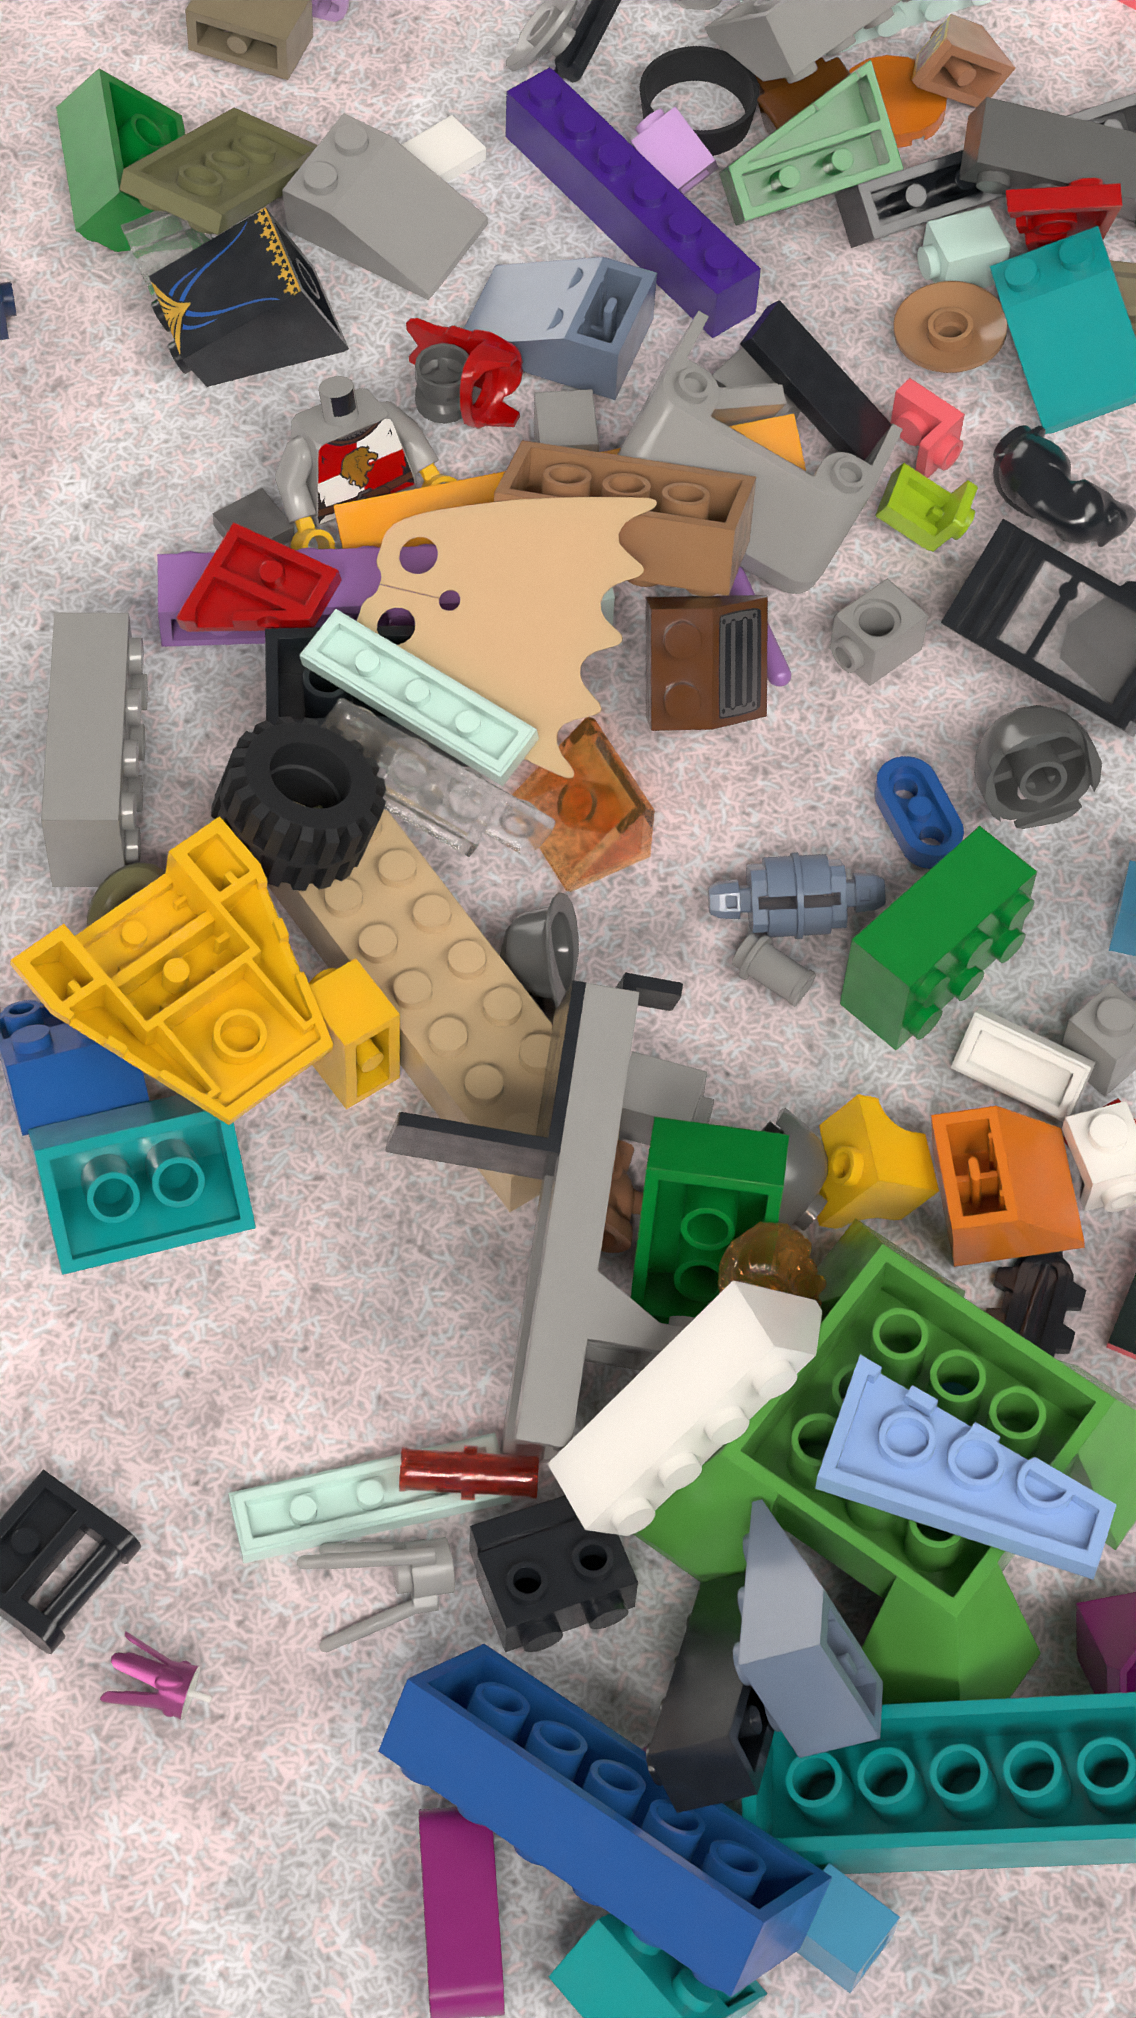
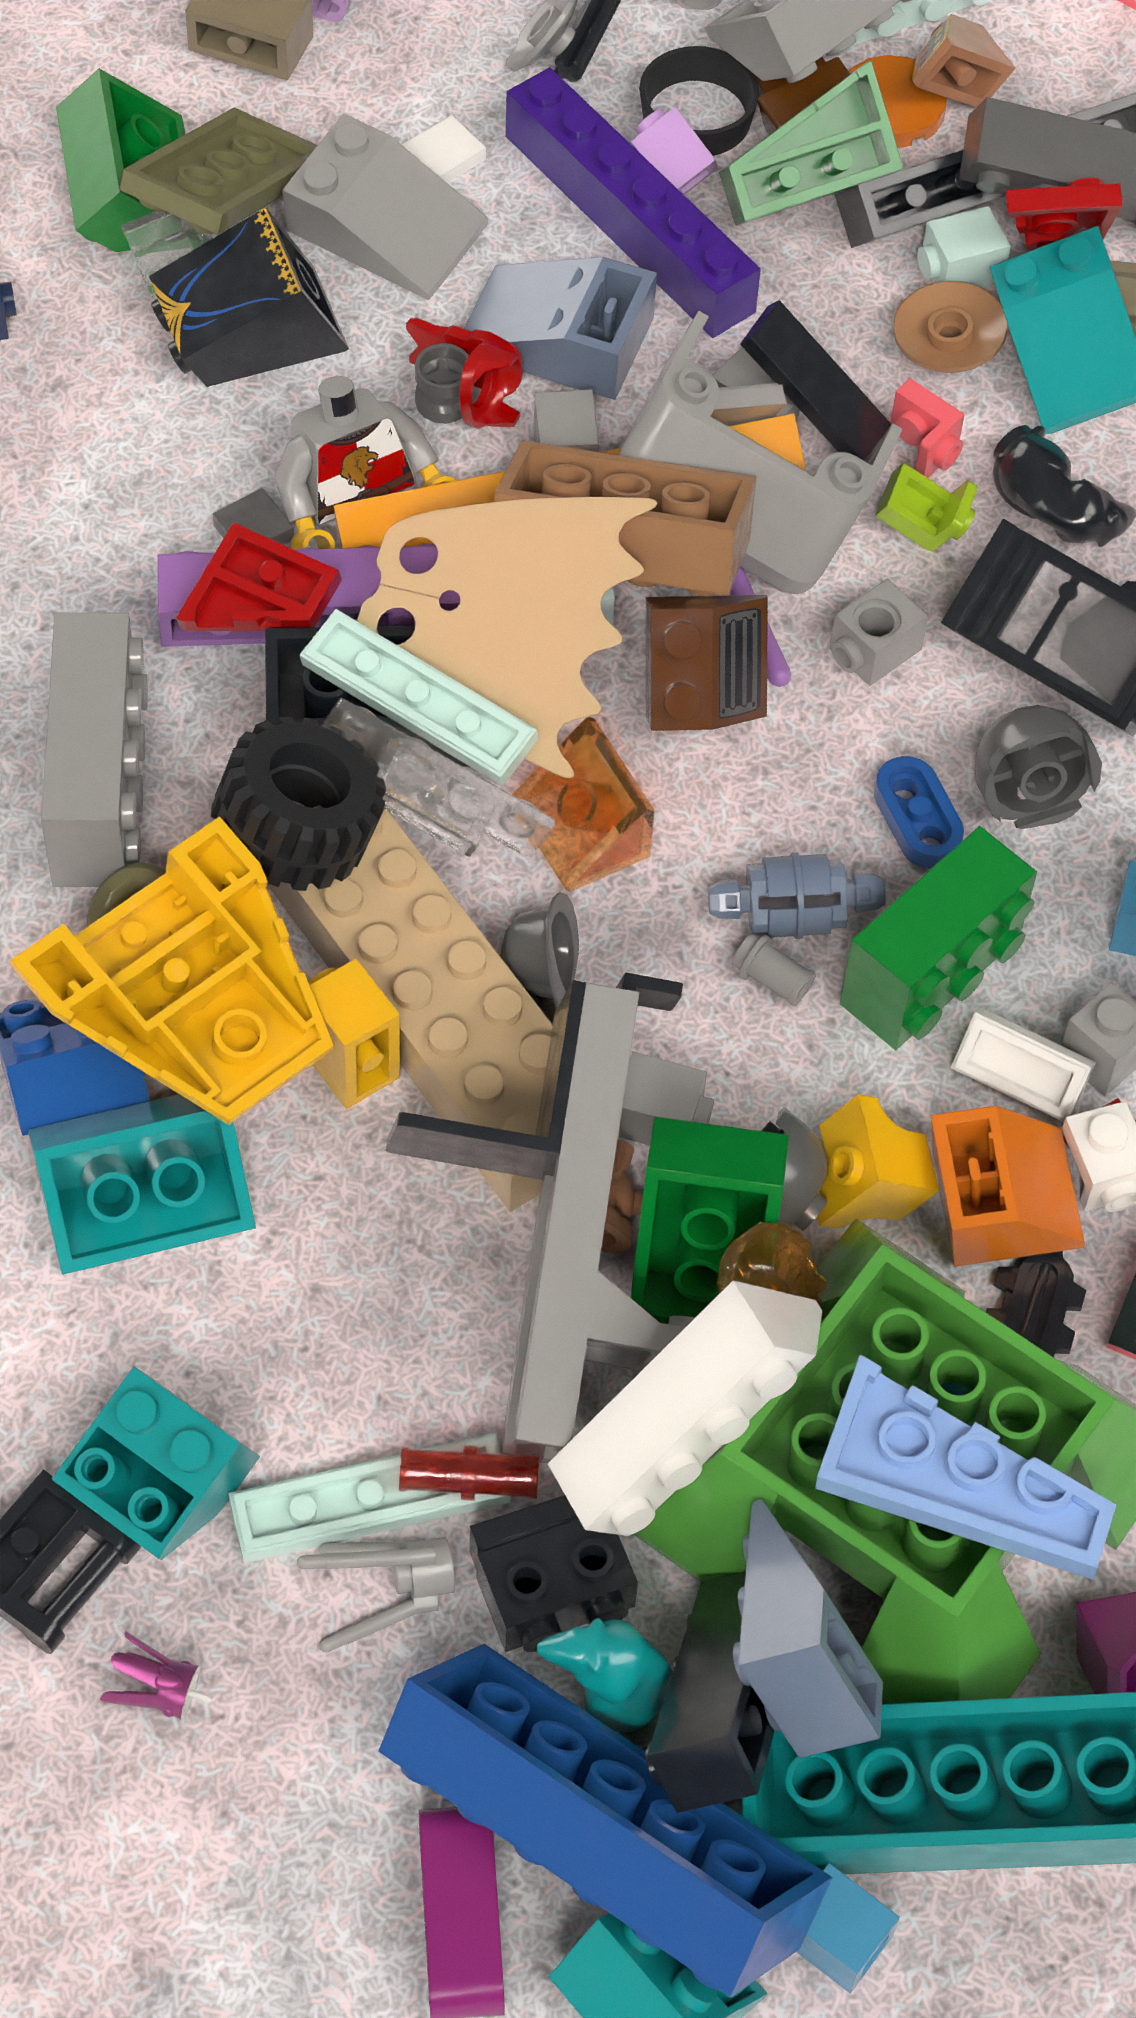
none -> teal slope [51,1366,260,1560]
none -> teal animal [537,1618,673,1732]

